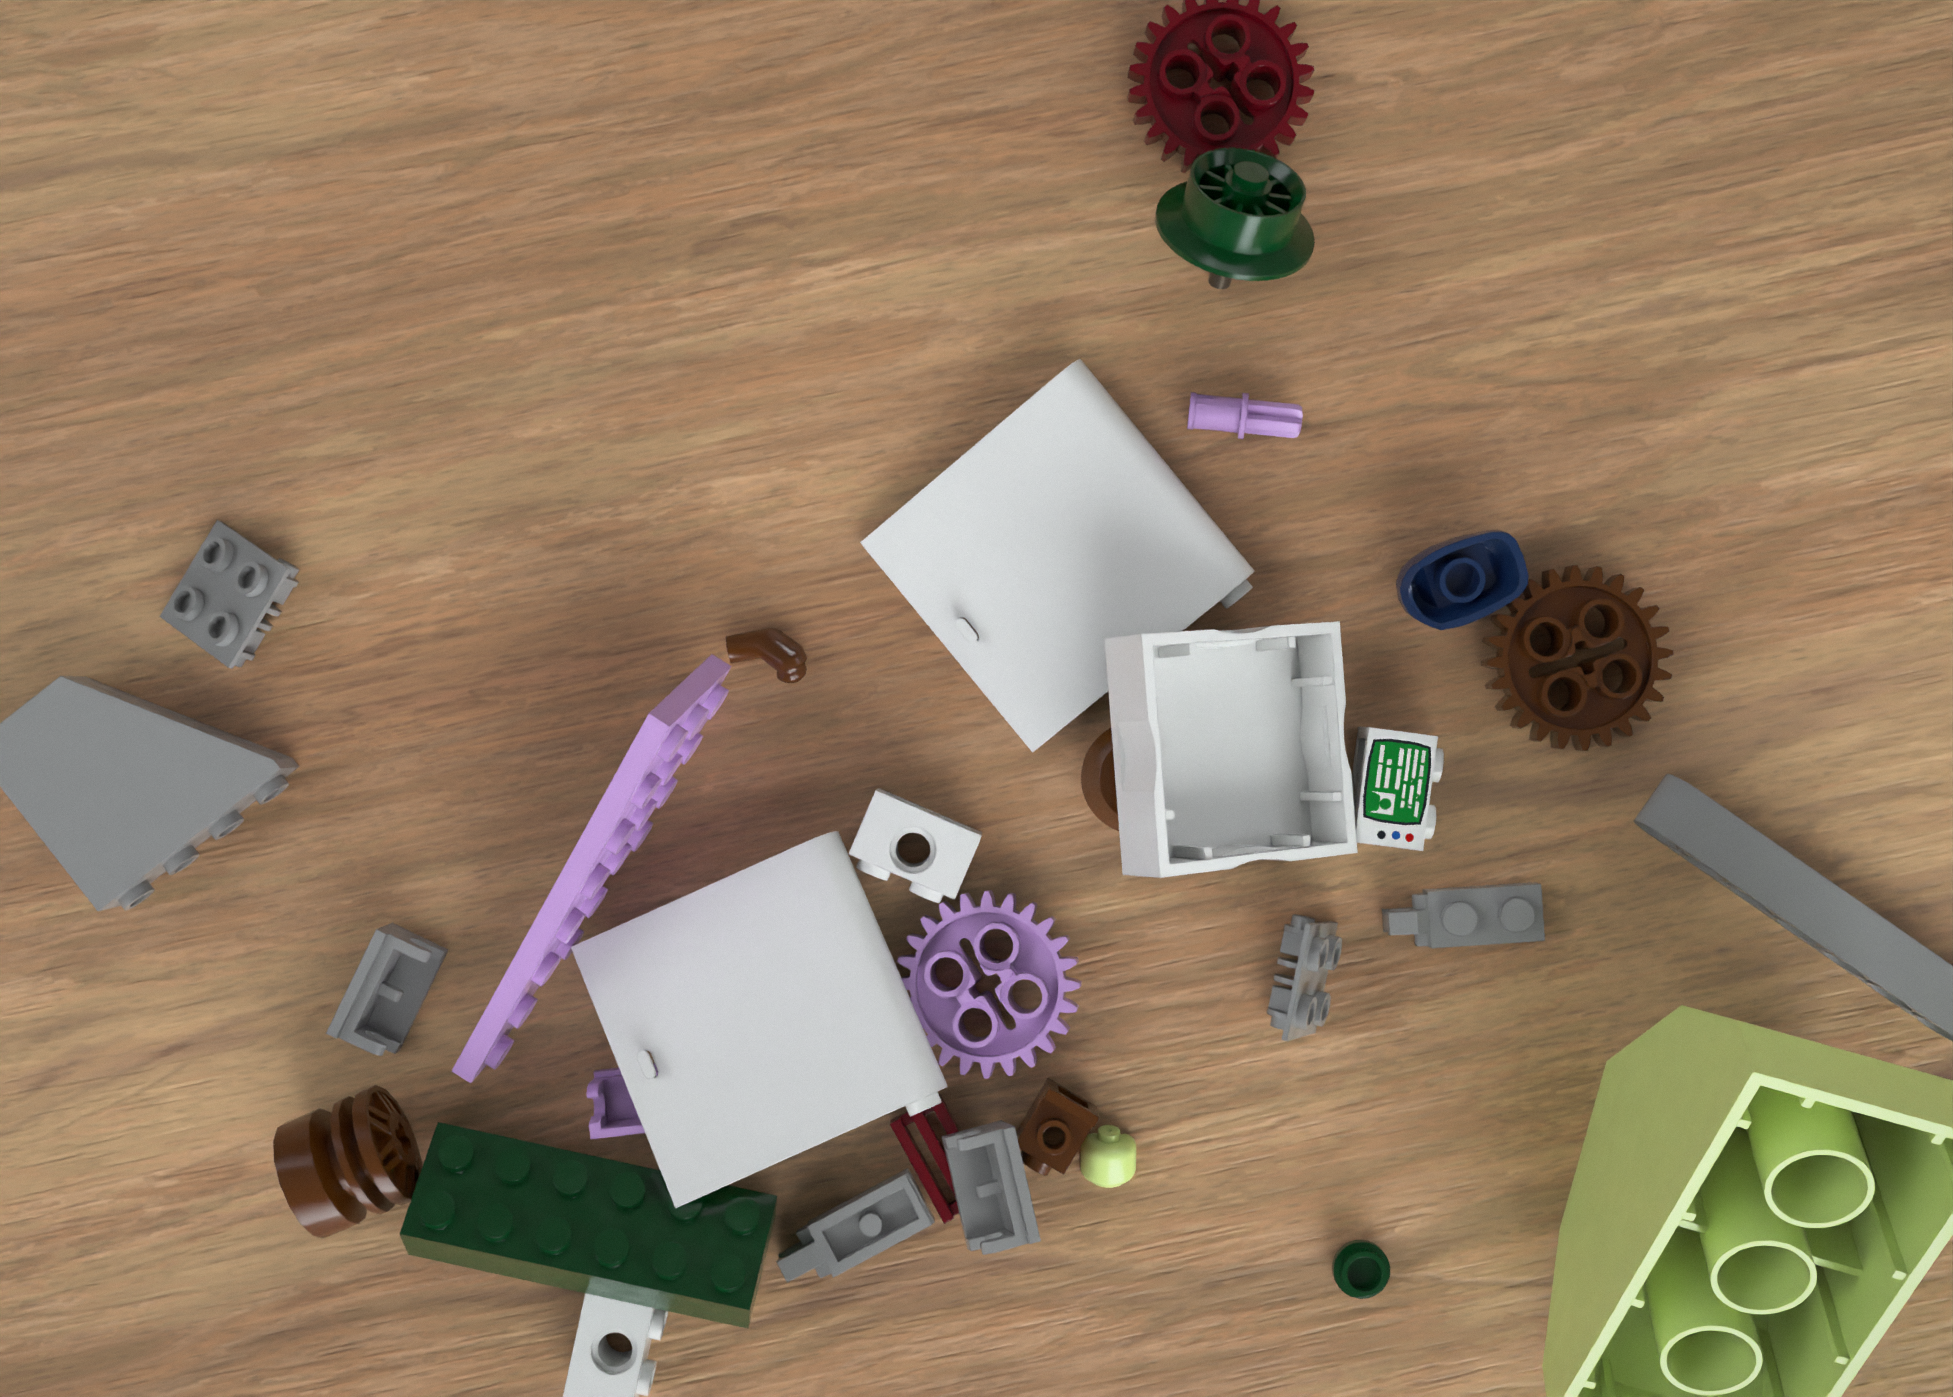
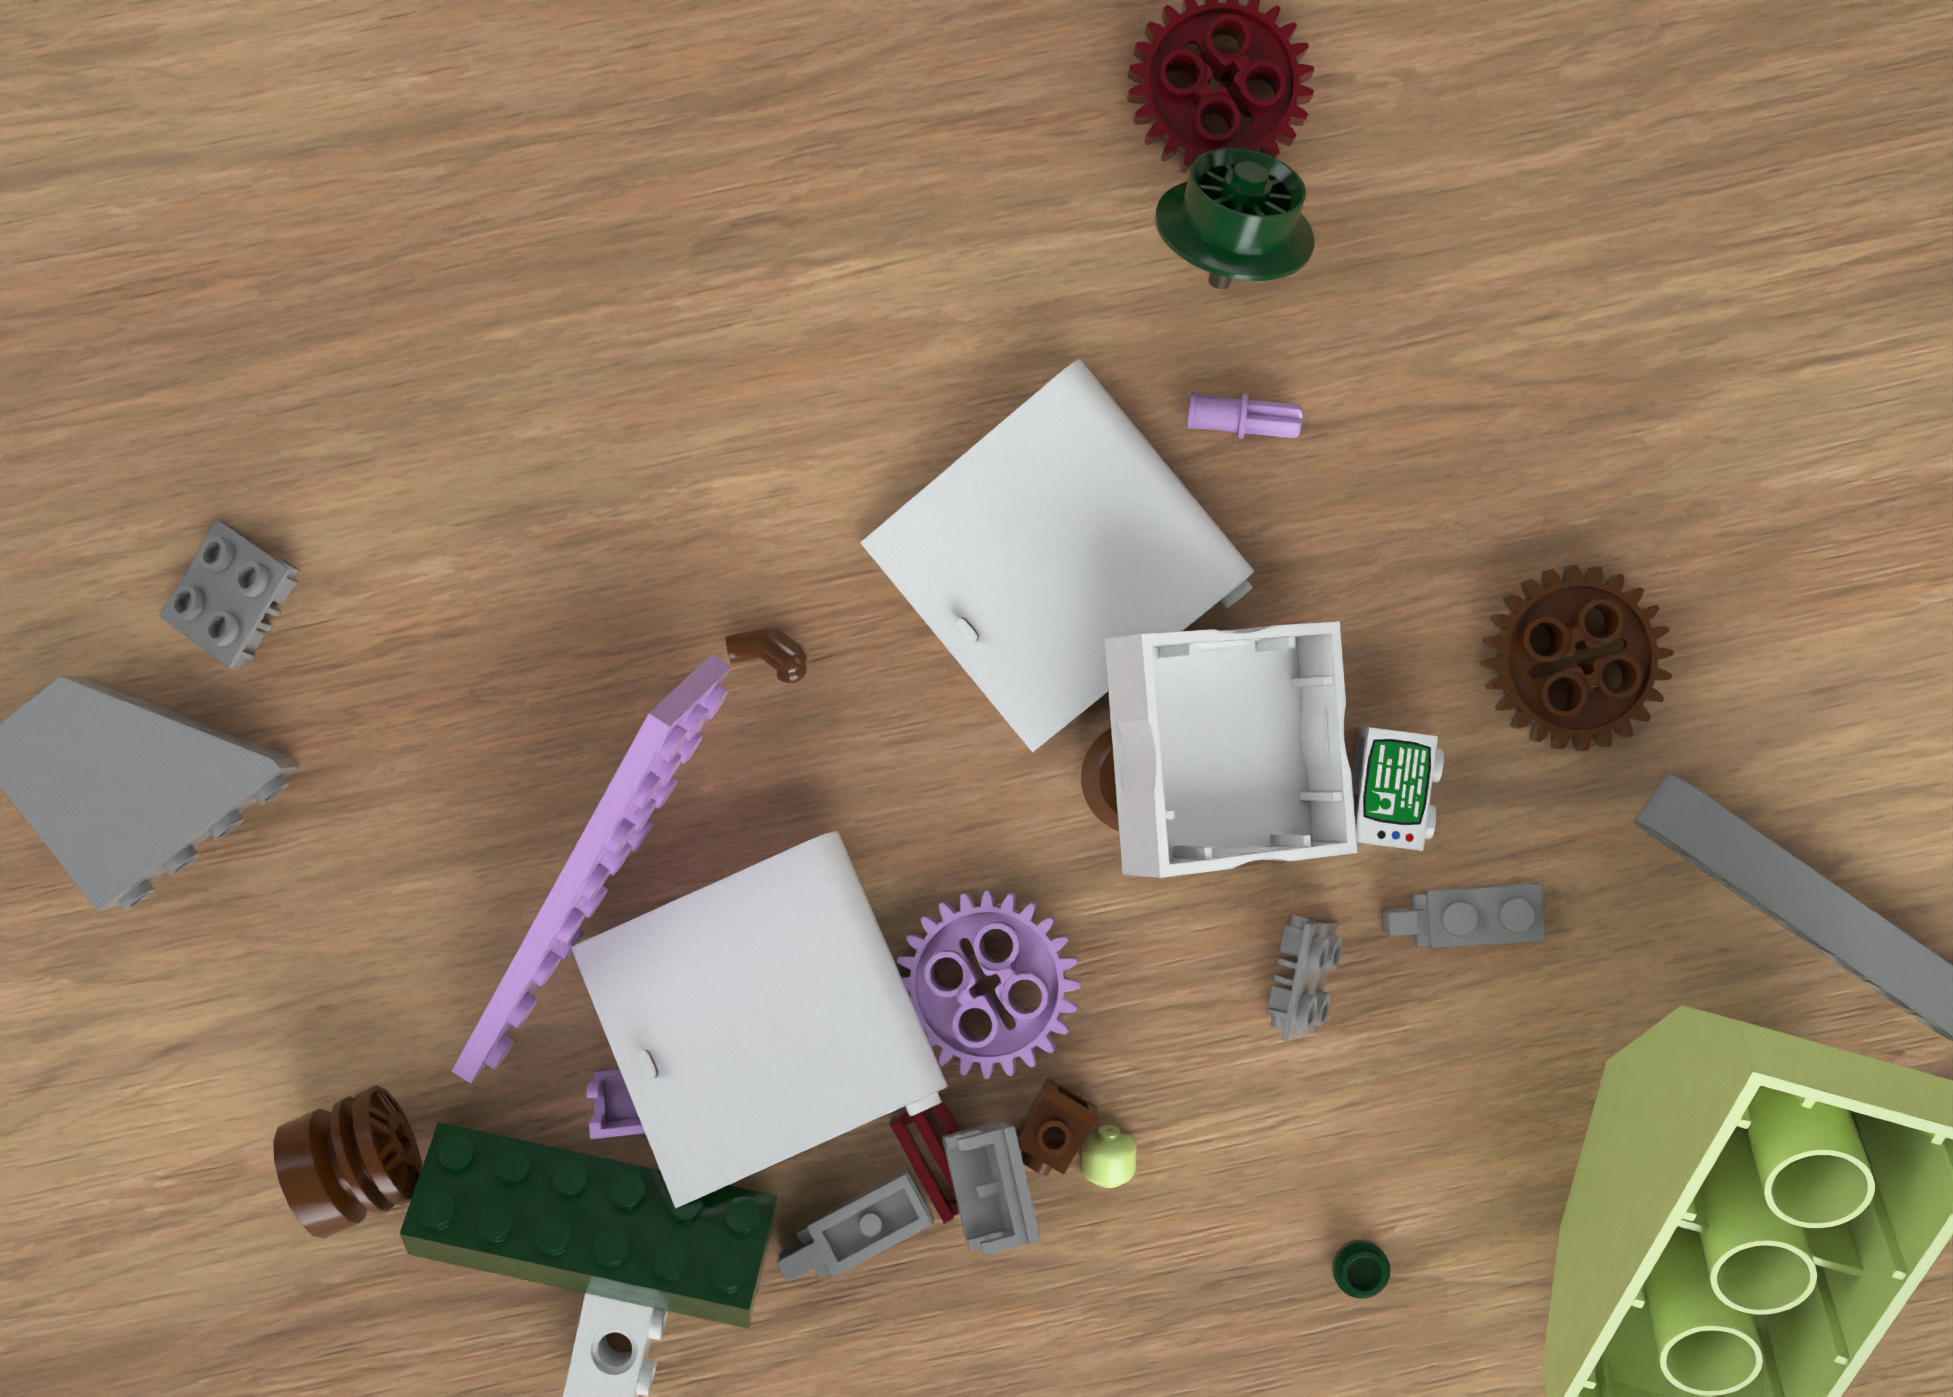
light grey hinge [326,923,448,1056] -> none
white brick [849,788,982,903] -> none
dark blue piece [1396,530,1529,630] -> none

